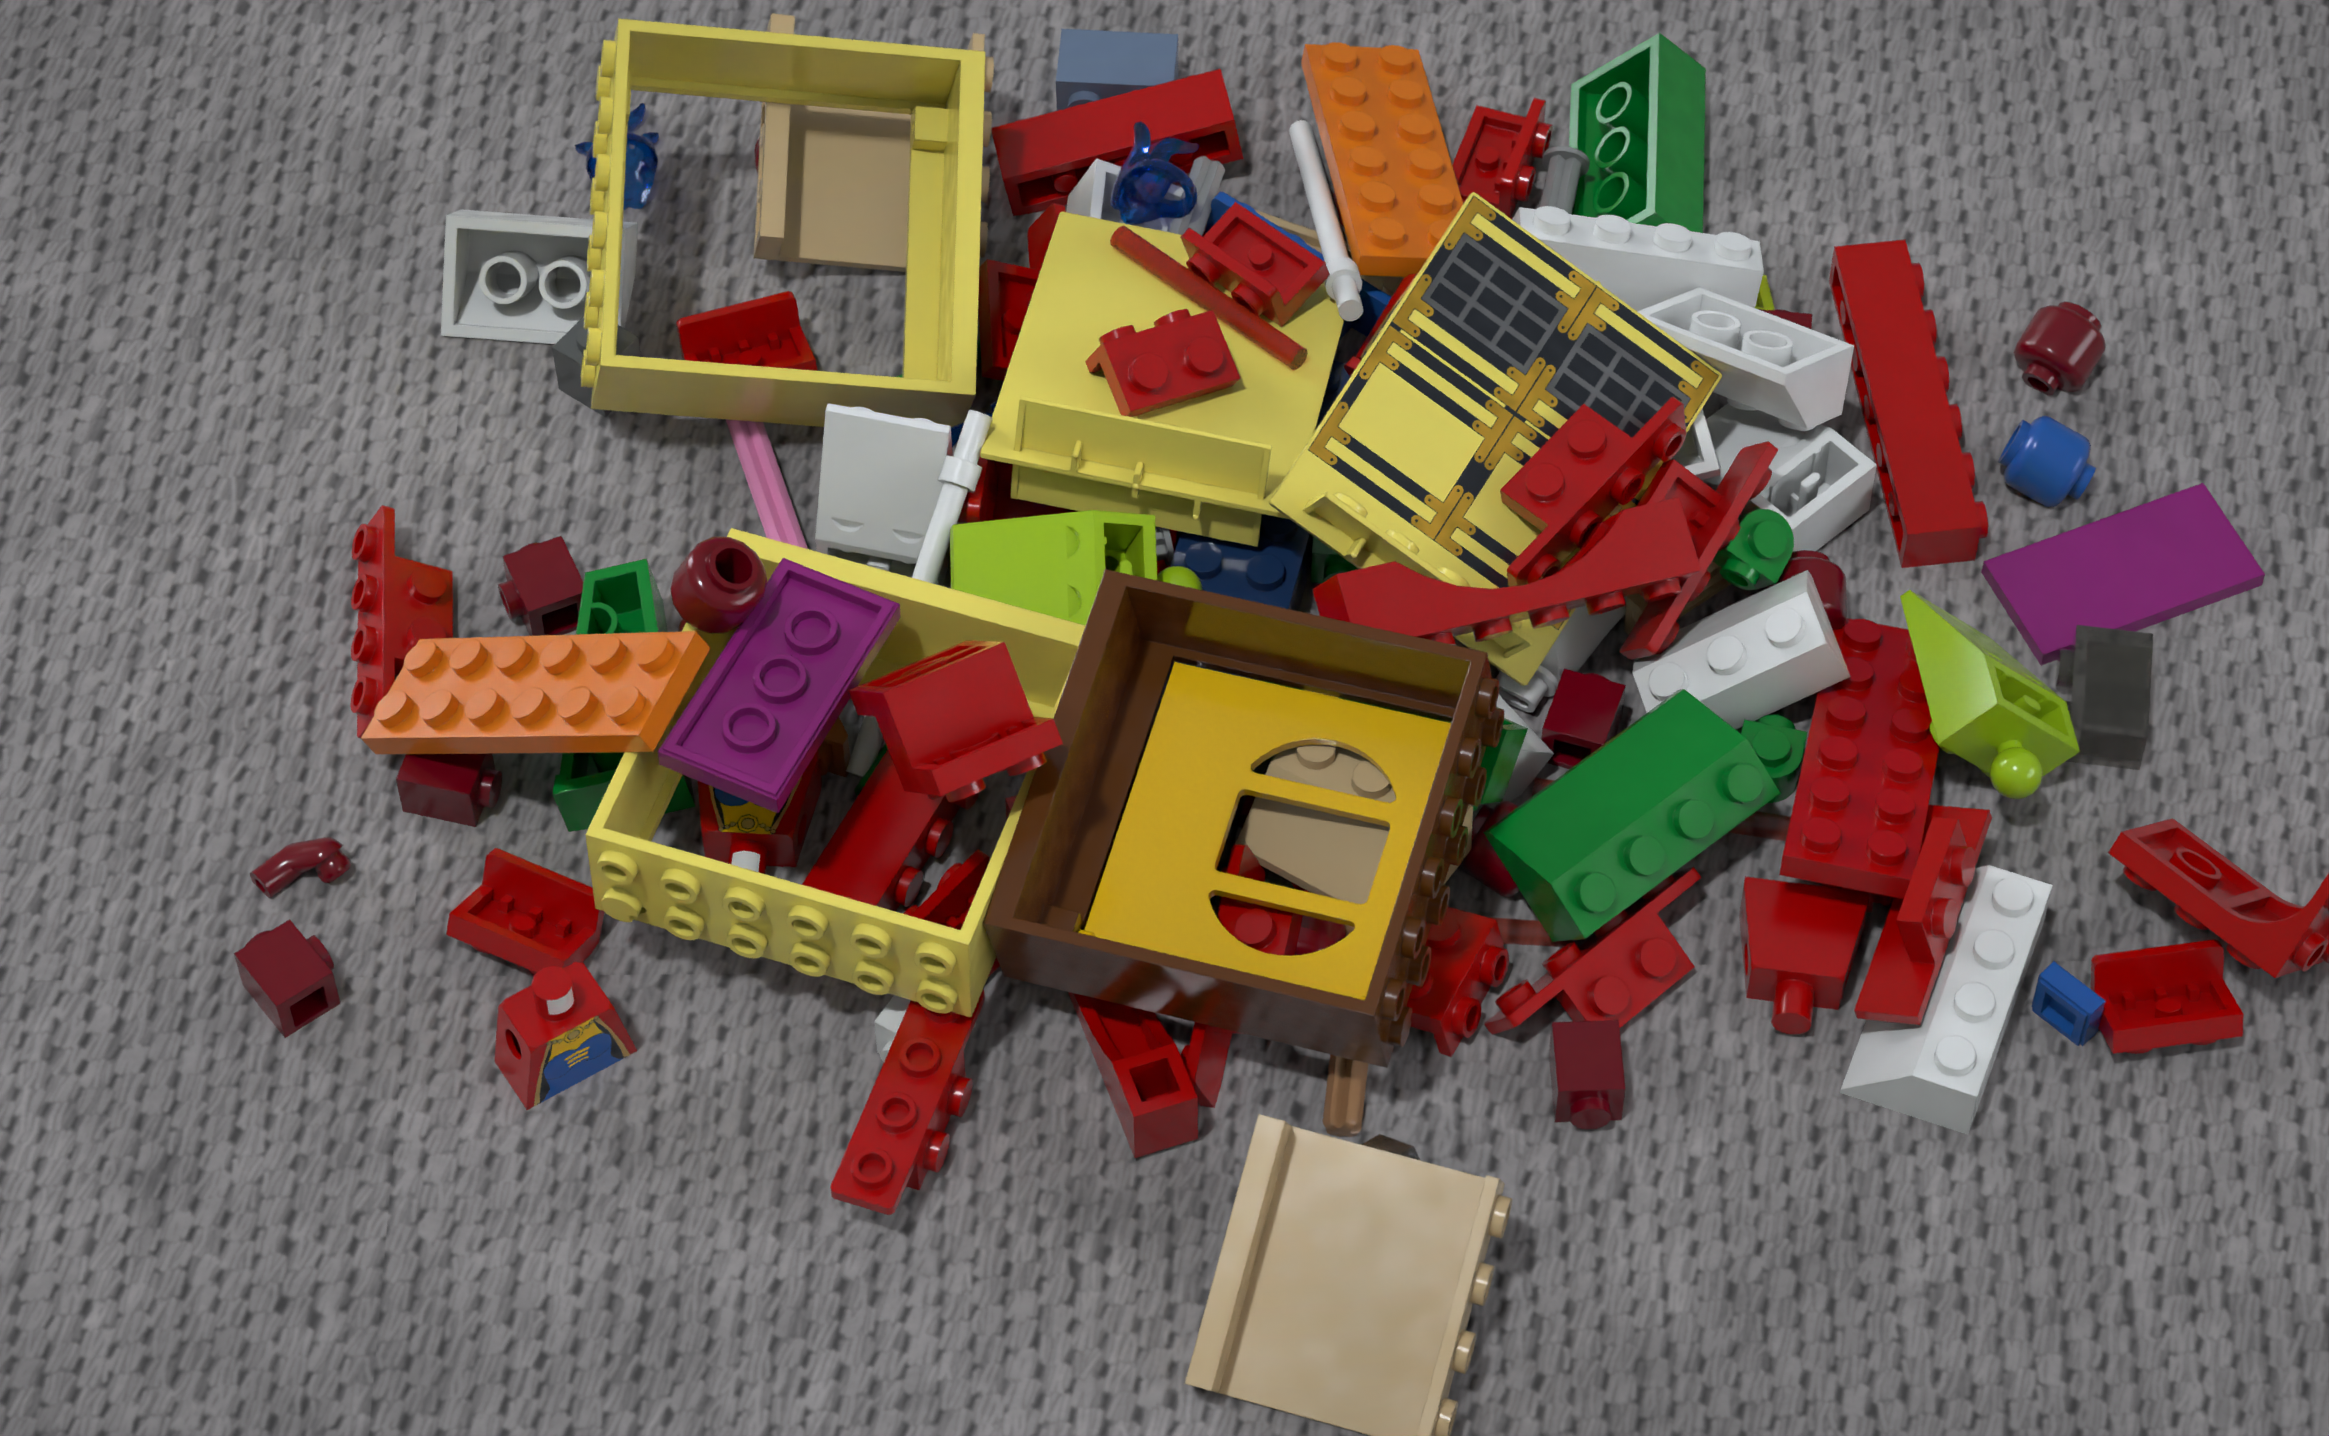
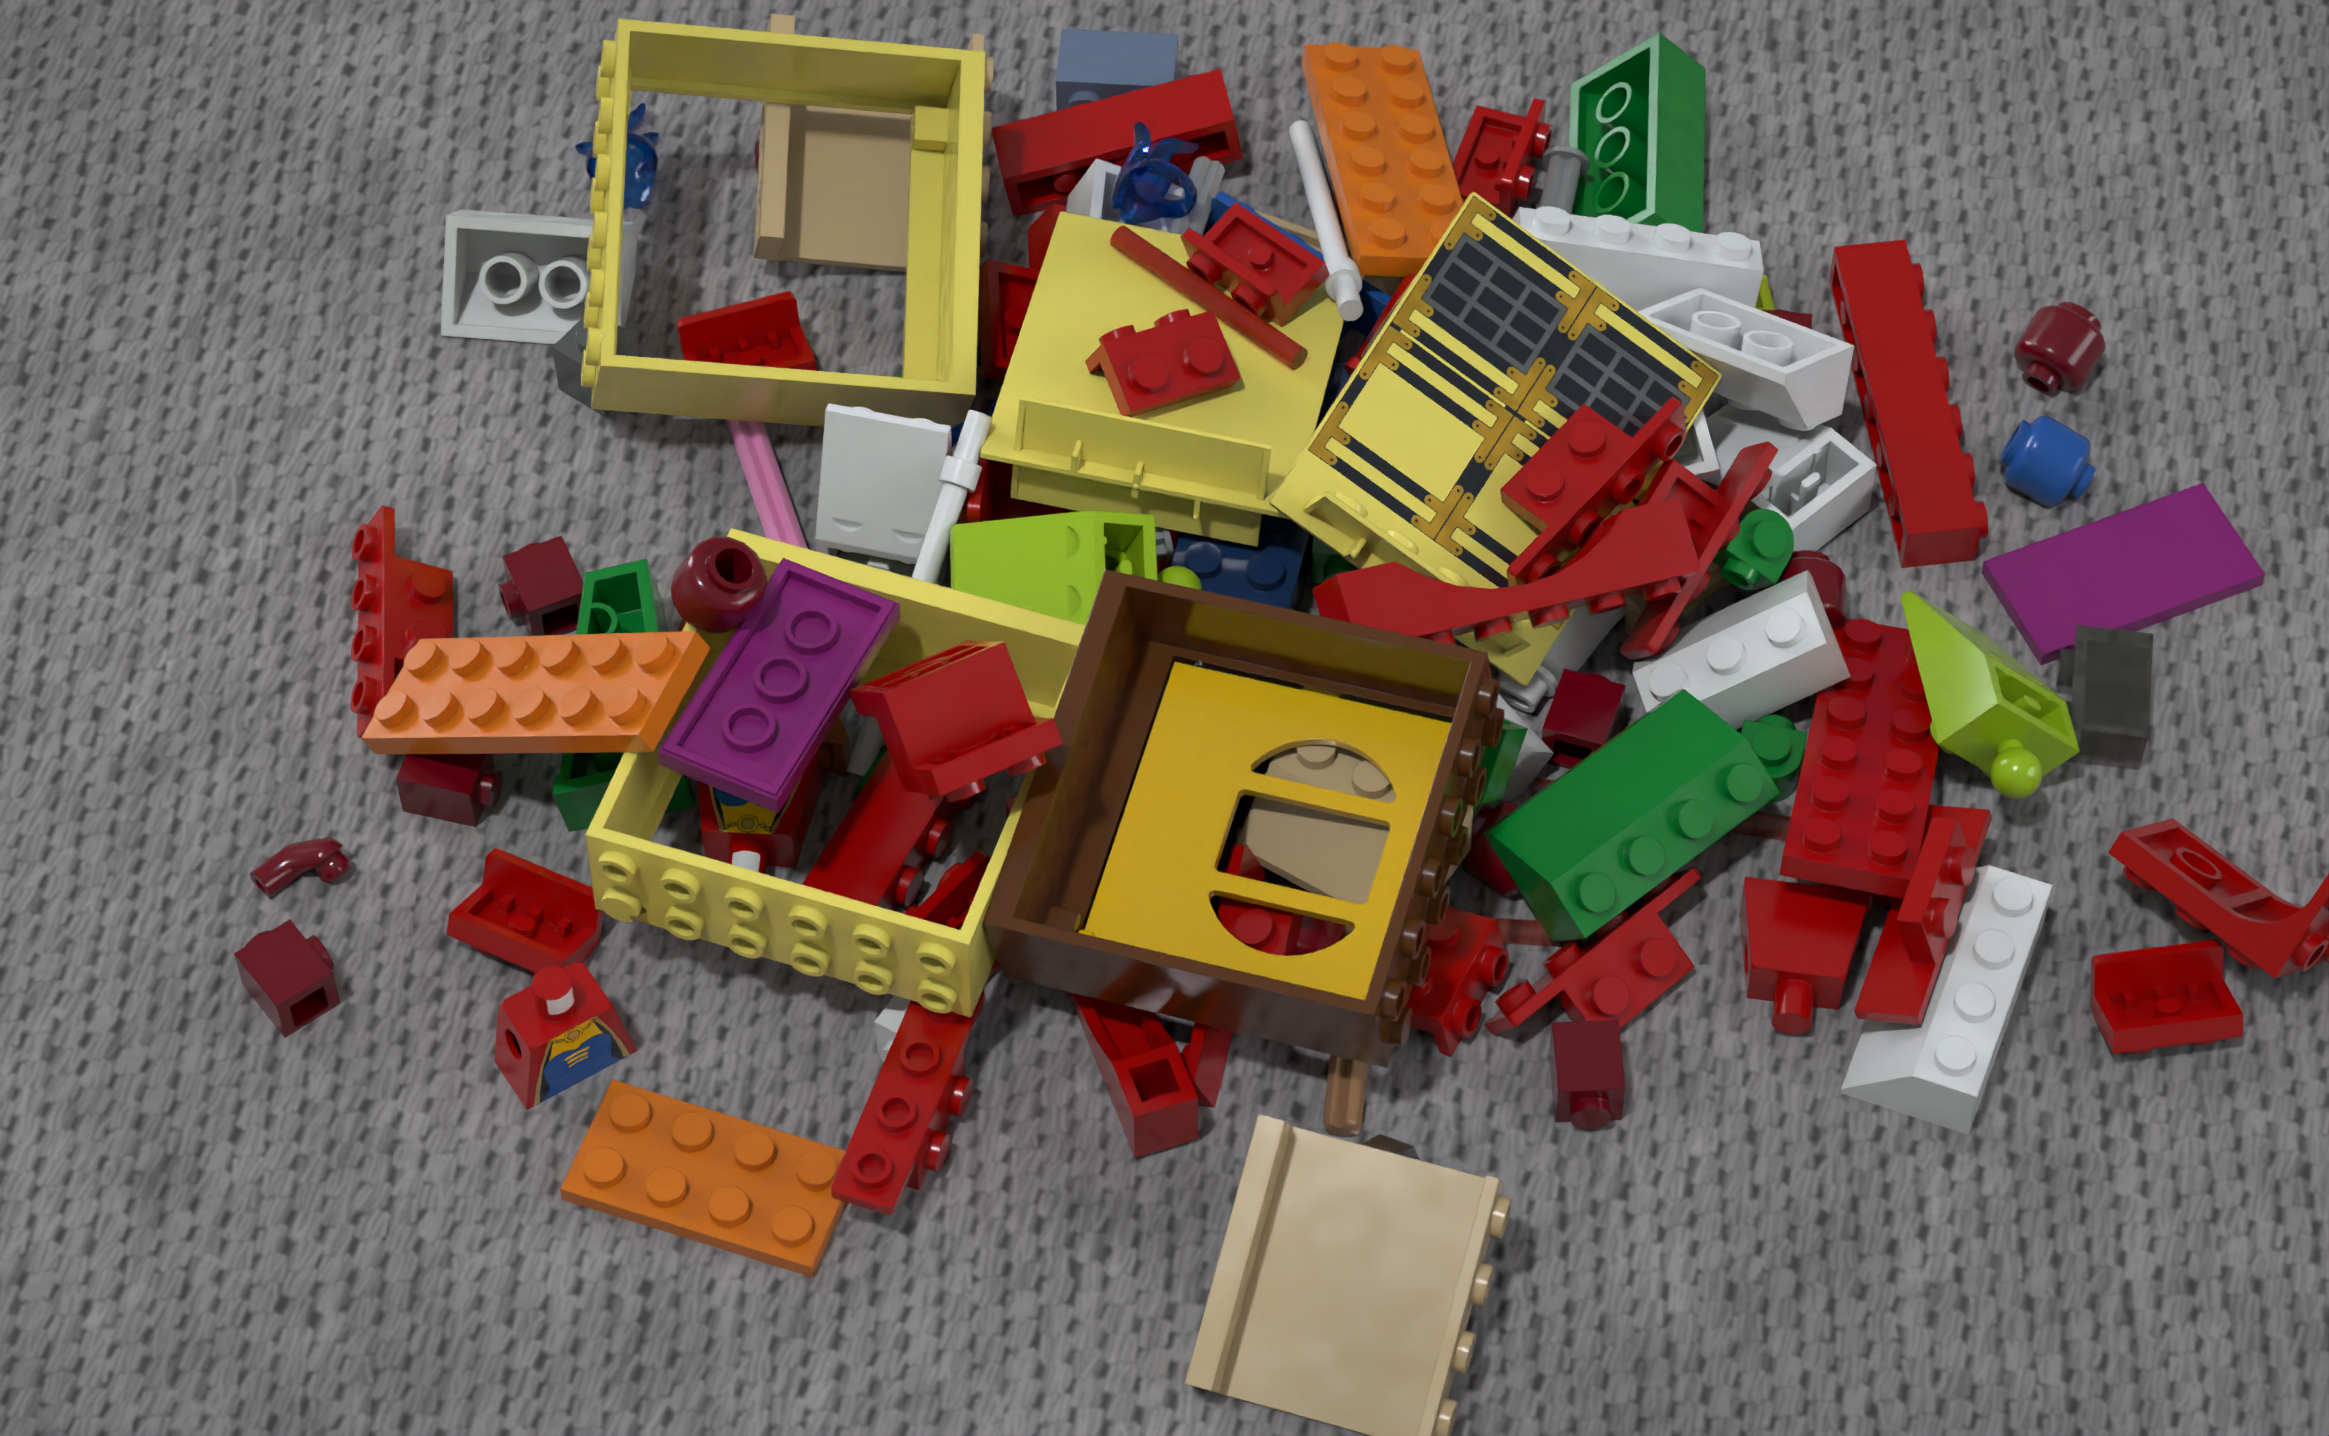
blue tile [2031,961,2106,1046] -> none
none -> orange plate [560,1079,846,1278]

